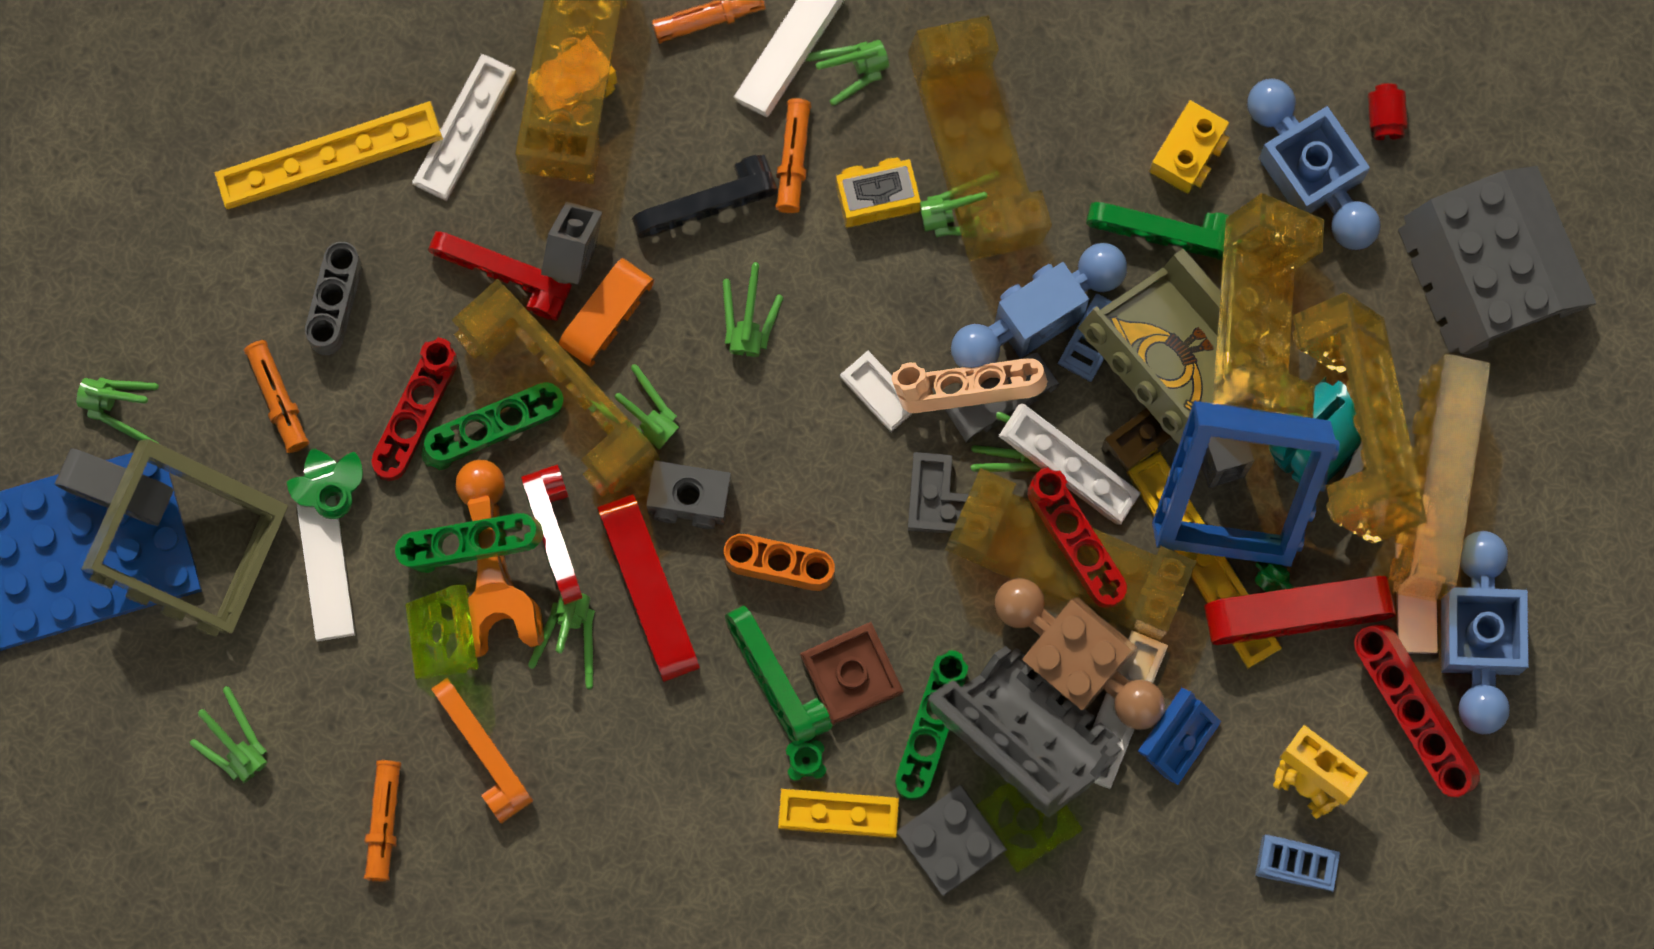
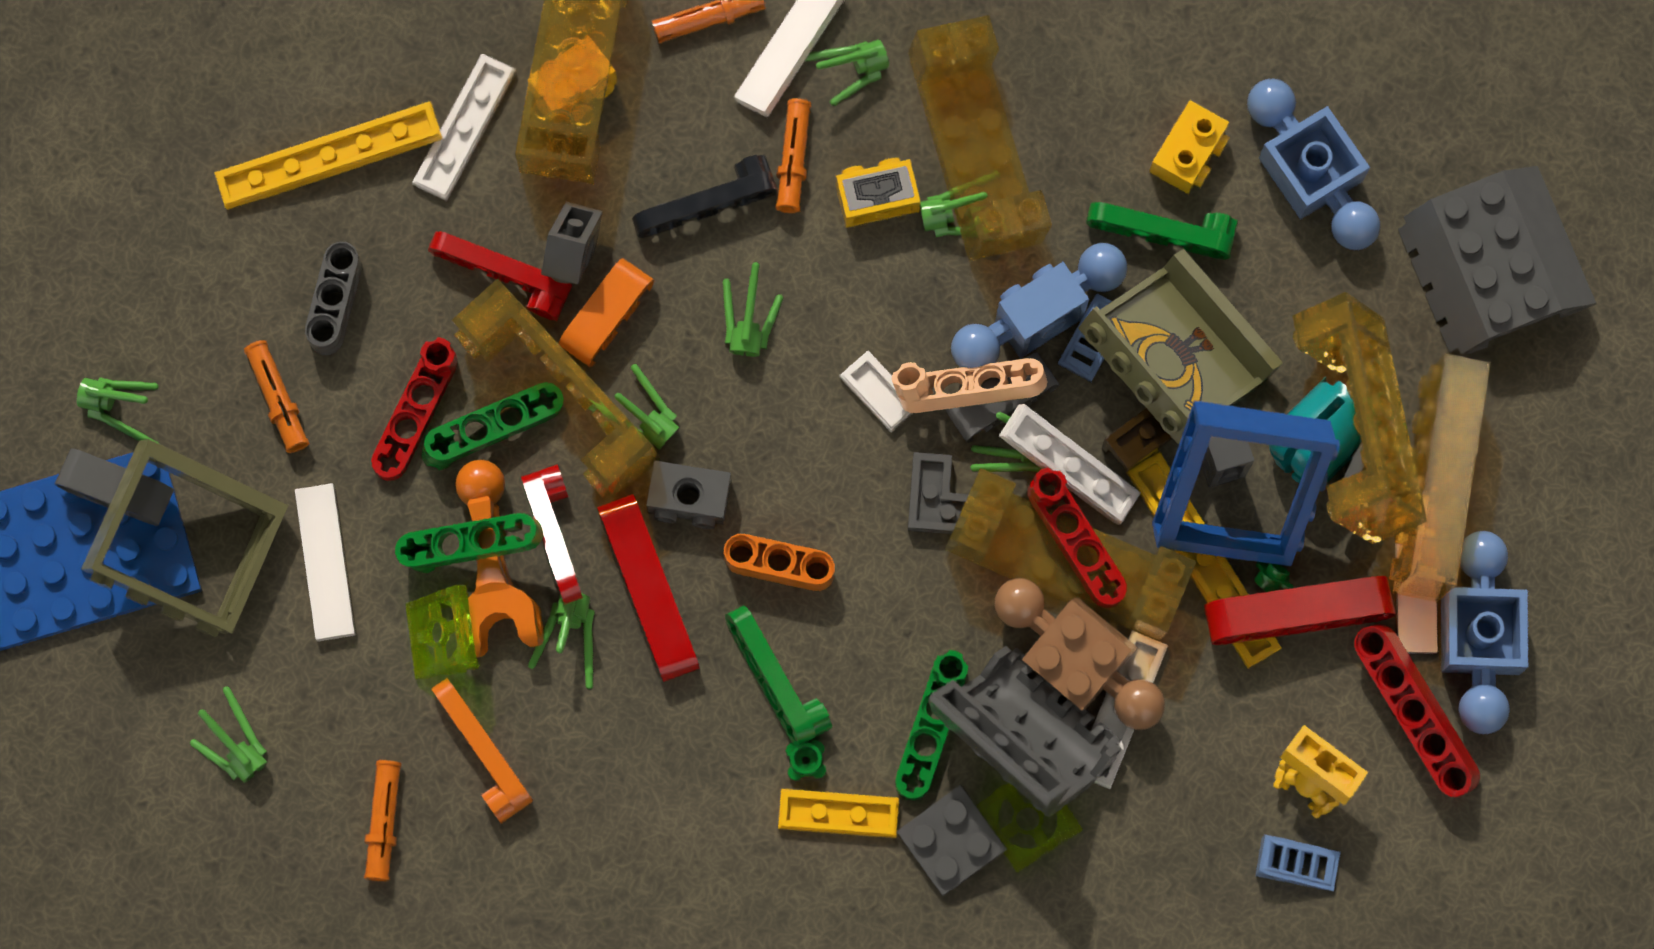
green plate [286,448,363,519] -> none
copper plate [800,622,904,726] -> none
blue plate [1138,688,1221,785] -> none
clear yellow plate [1213,193,1324,418] -> none
red brick [1368,83,1408,140] -> none

